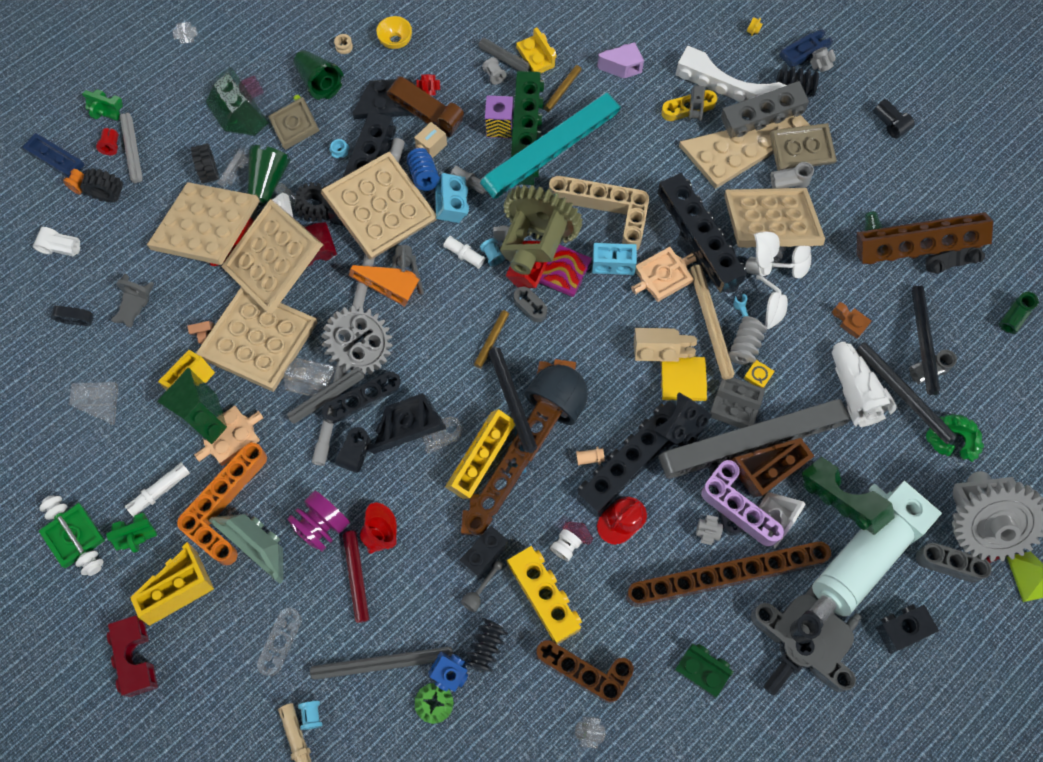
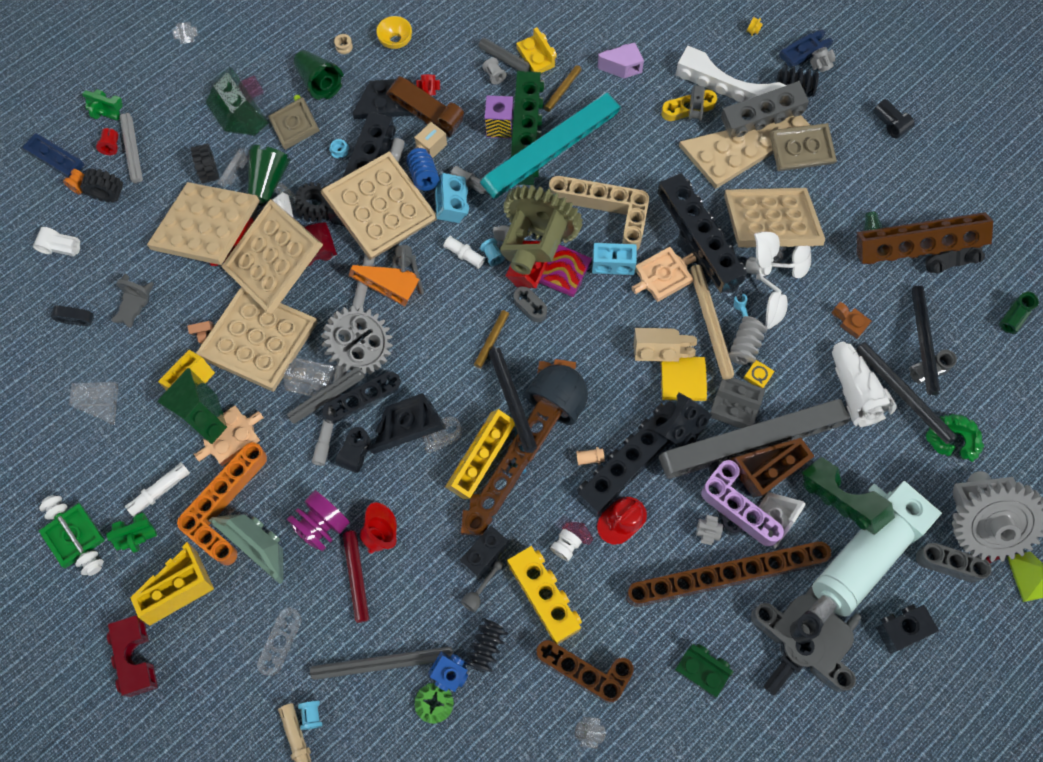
light grey piece [770,162,814,189] -> none

